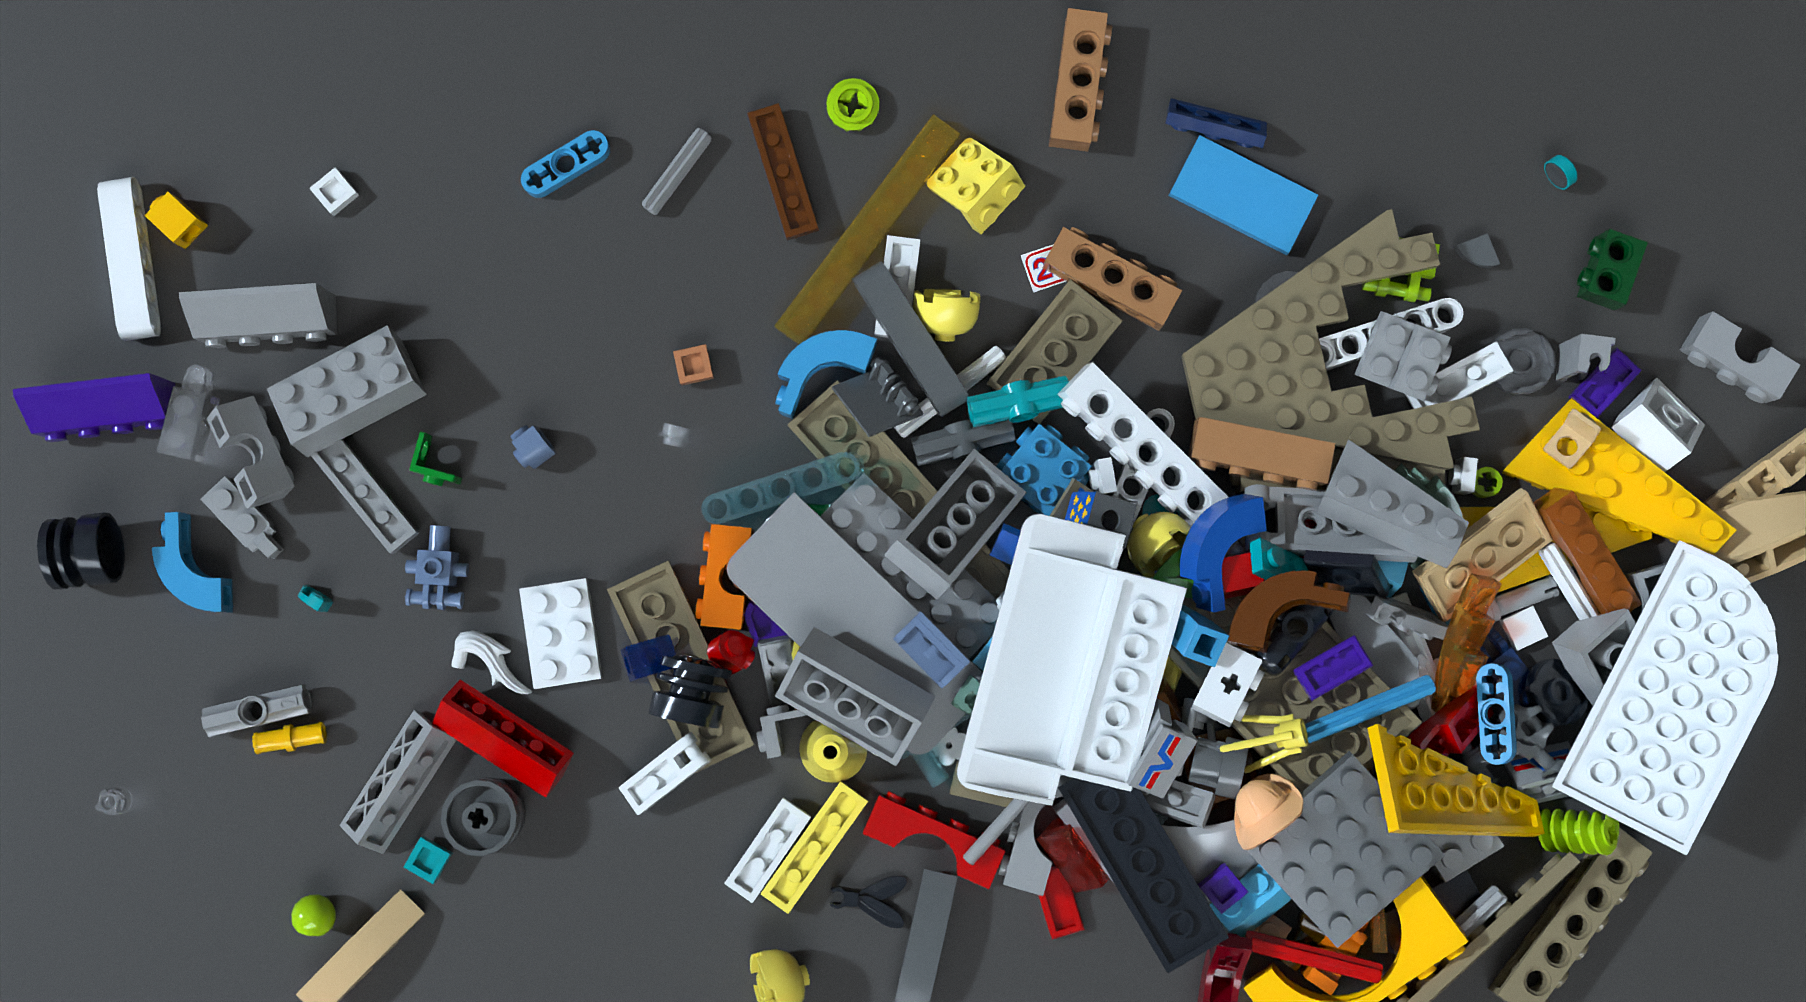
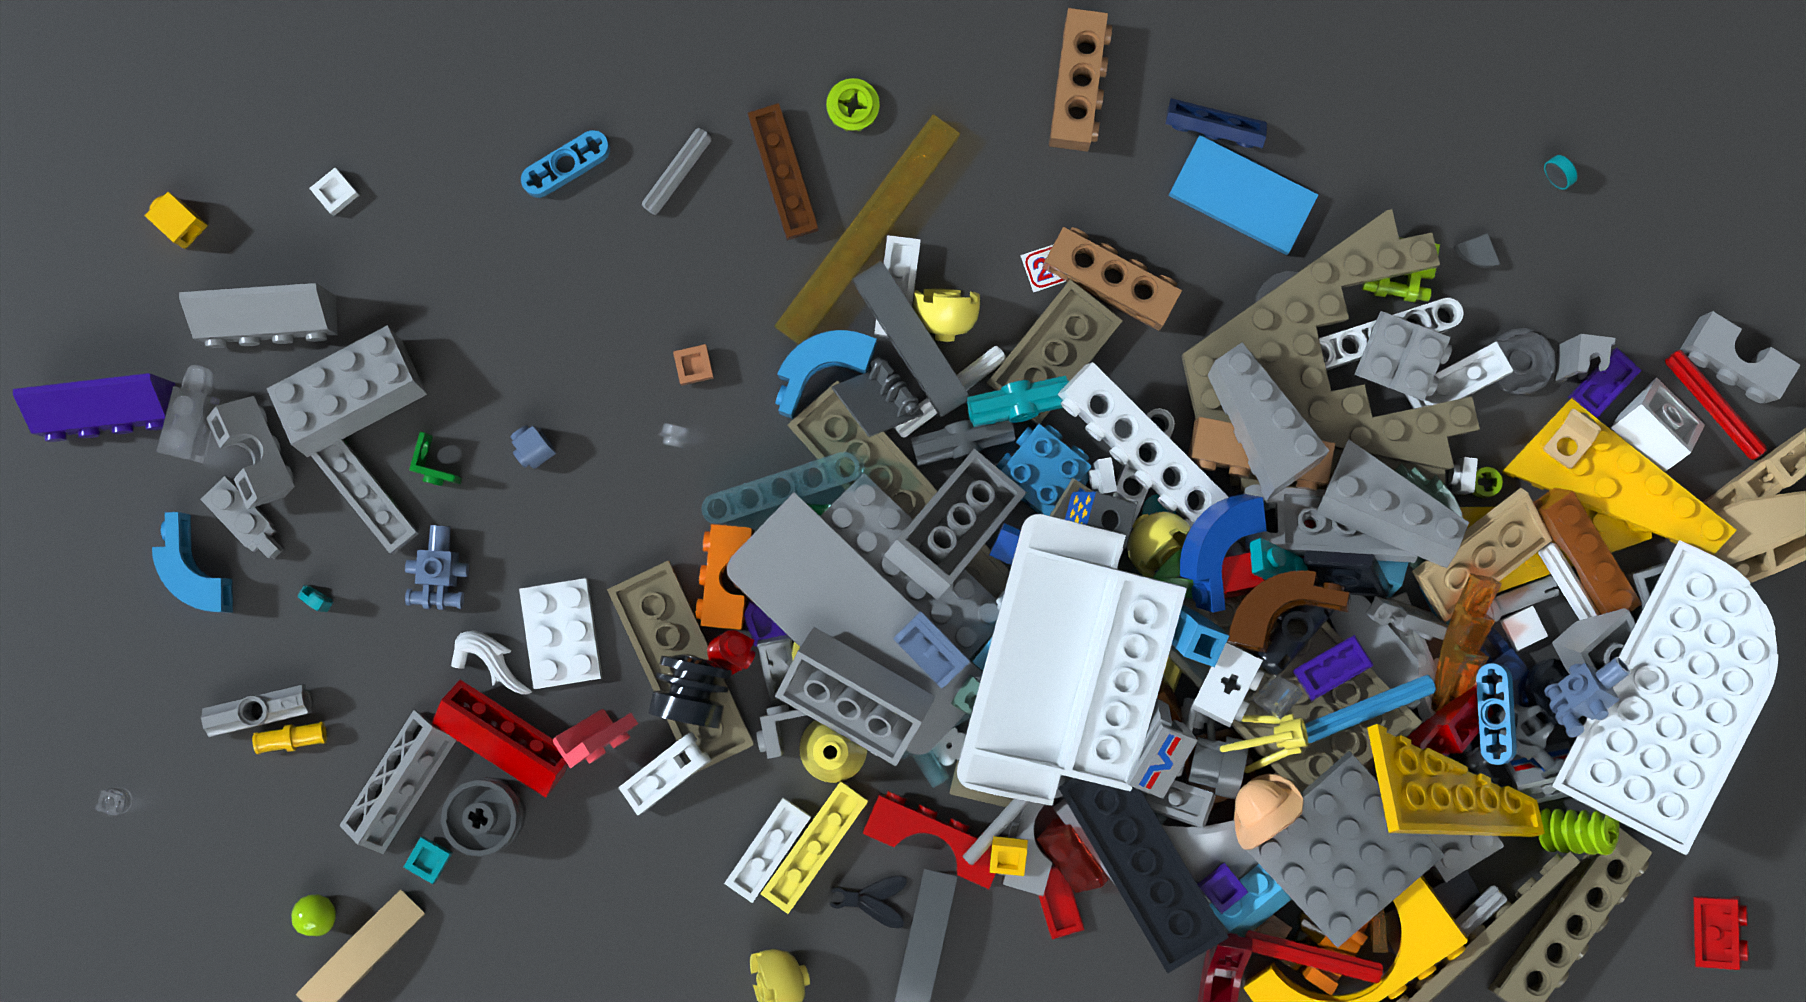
black wheel [37,512,125,590] -> none
white beam [97,177,161,342] -> none
clear blue bracket [621,635,676,682] -> none
light yellow bracket [927,138,1026,234] -> none
dark green brick [1577,229,1648,311] -> none
none -> coral bracket [553,709,638,768]
none -> yellow tile [990,836,1028,876]
none -> light grey wedge [1208,342,1329,501]
none -> clear tile [1253,675,1303,720]
none -> sand blue piece [1544,657,1631,737]
none -> red axle [1665,350,1767,460]
none -> red bracket [1693,896,1749,970]

